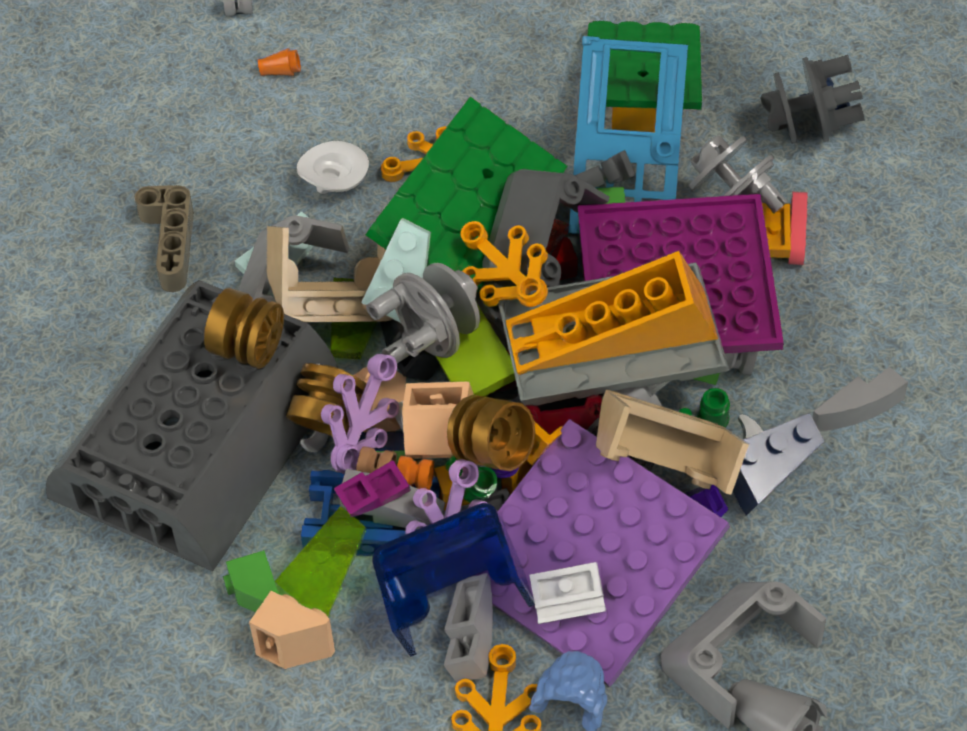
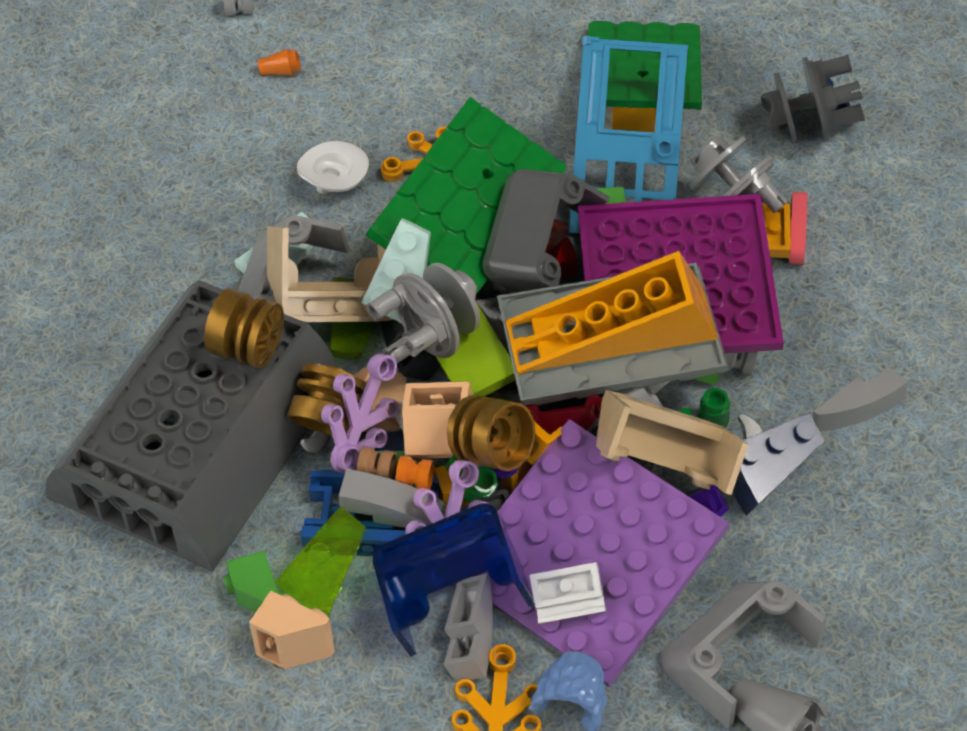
dark tan beam [134,185,194,292] -> none
magenta slope [334,460,411,517] -> none
light orange plant [460,221,548,307] -> none
dark grey piece [574,150,636,188] -> none

